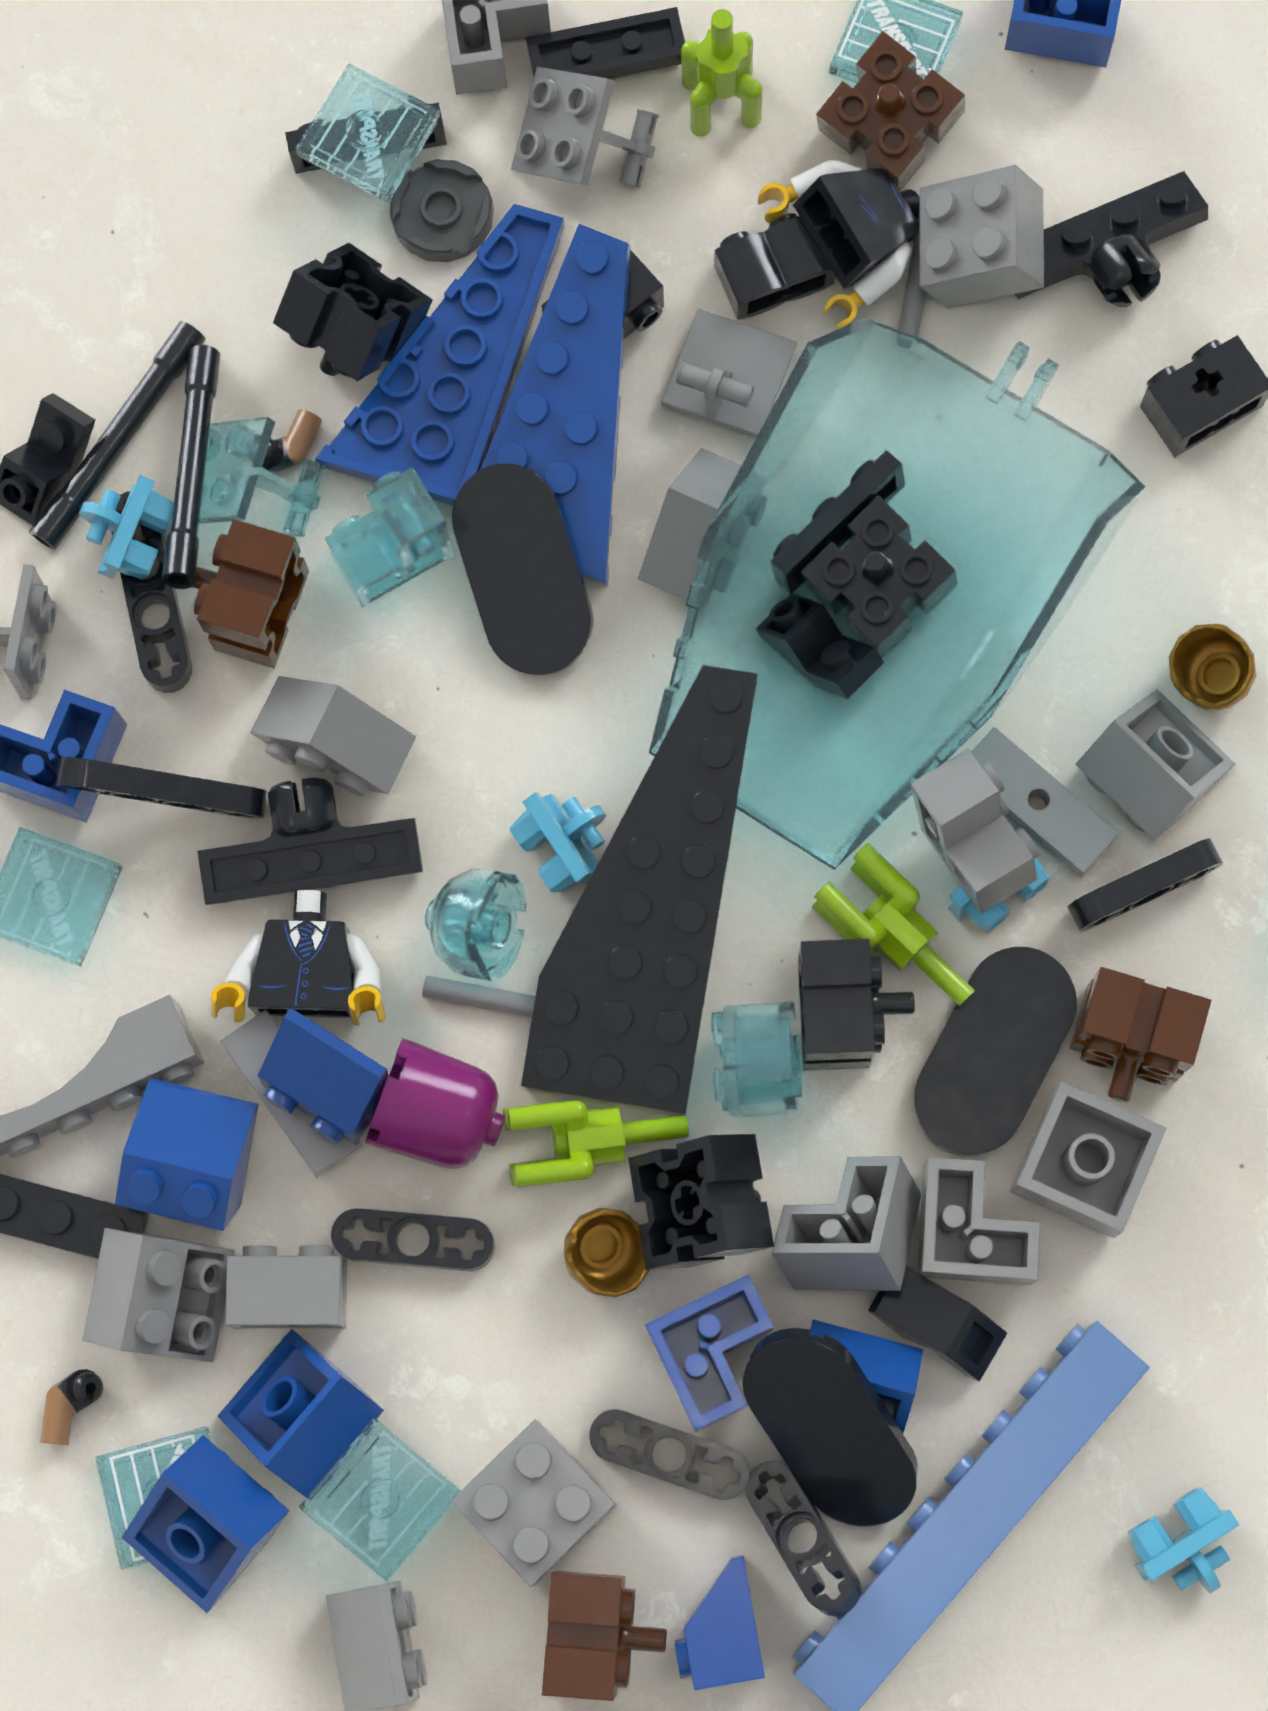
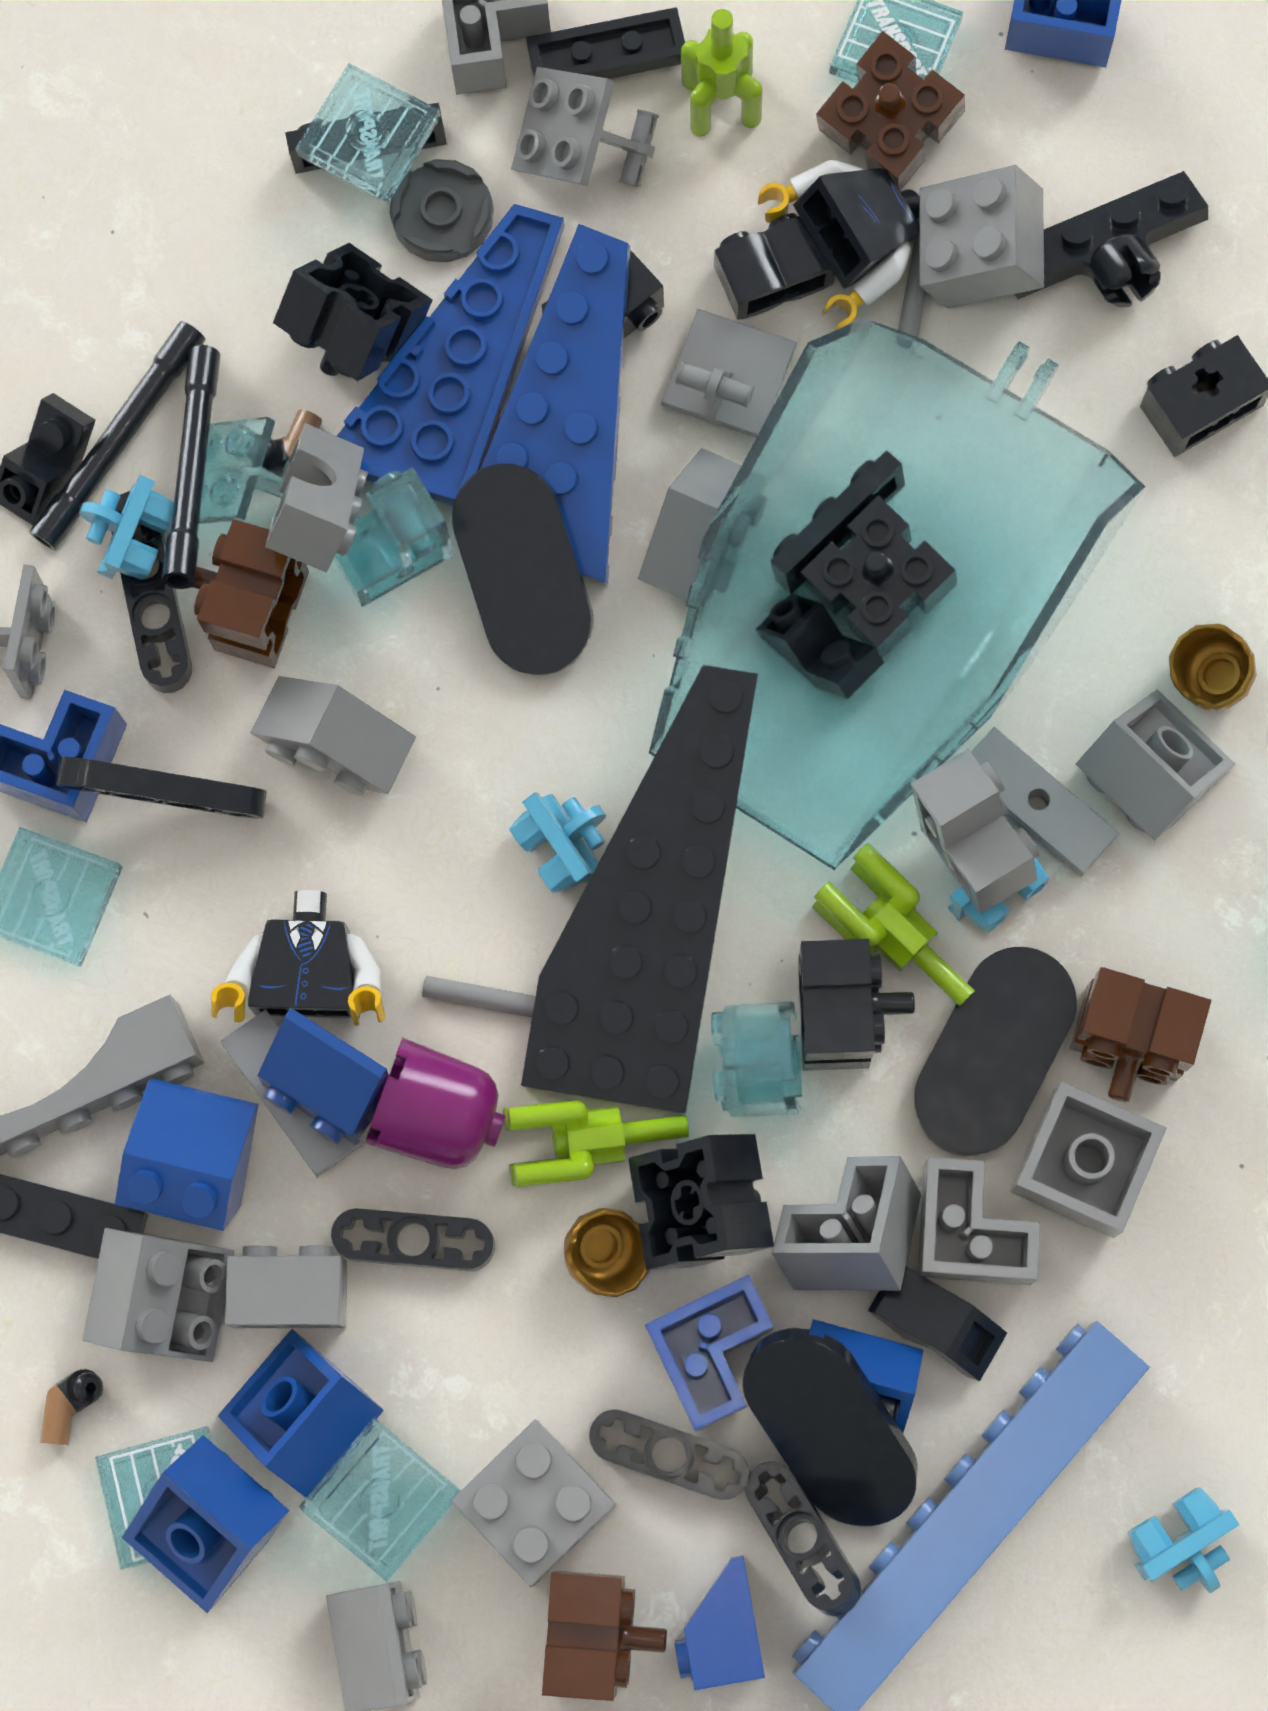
black plate [197,777,424,905] -> none
clear light blue cylinder [425,869,526,981] -> none
black beam [1067,838,1223,932] -> none
none -> light grey arch [265,423,368,573]

